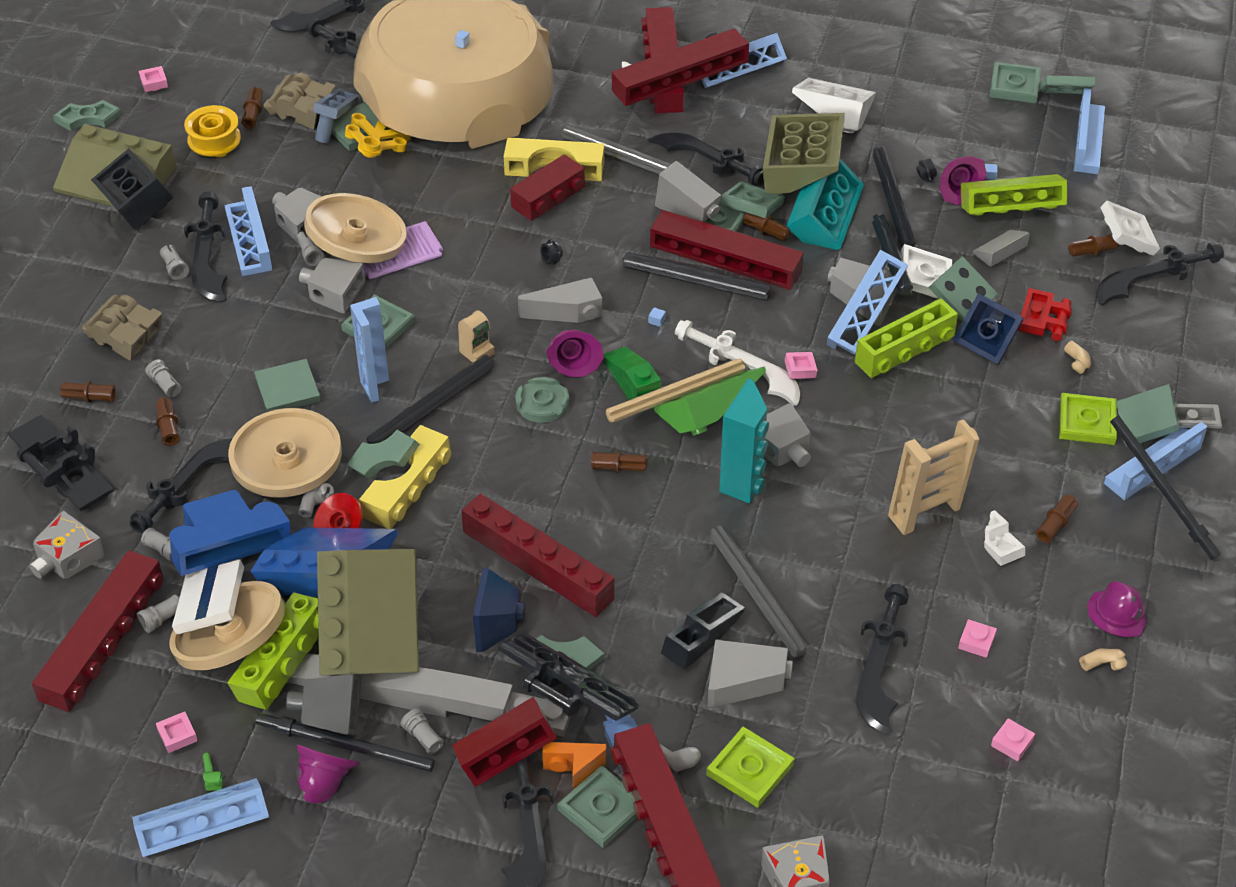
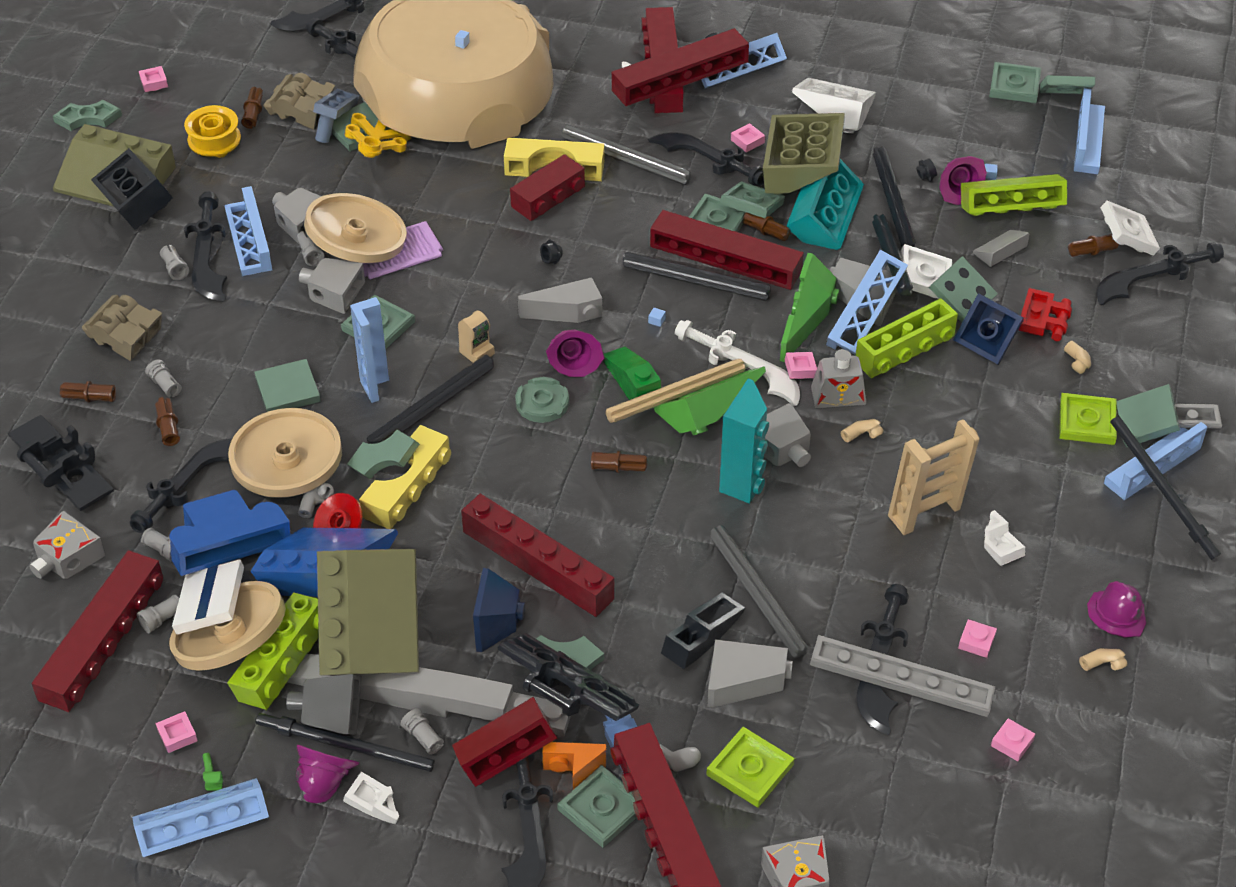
light grey slope [655,161,721,222] -> none
reddish brown axle [1035,494,1078,543] -> none
none -> white slope [343,772,399,824]
none -> bright pink plate [731,123,765,153]
none -> bright green wedge [780,253,840,362]
none -> light grey tile [810,635,995,717]
none -> light grey torso [811,349,866,408]
none -> tan arm [840,419,883,443]

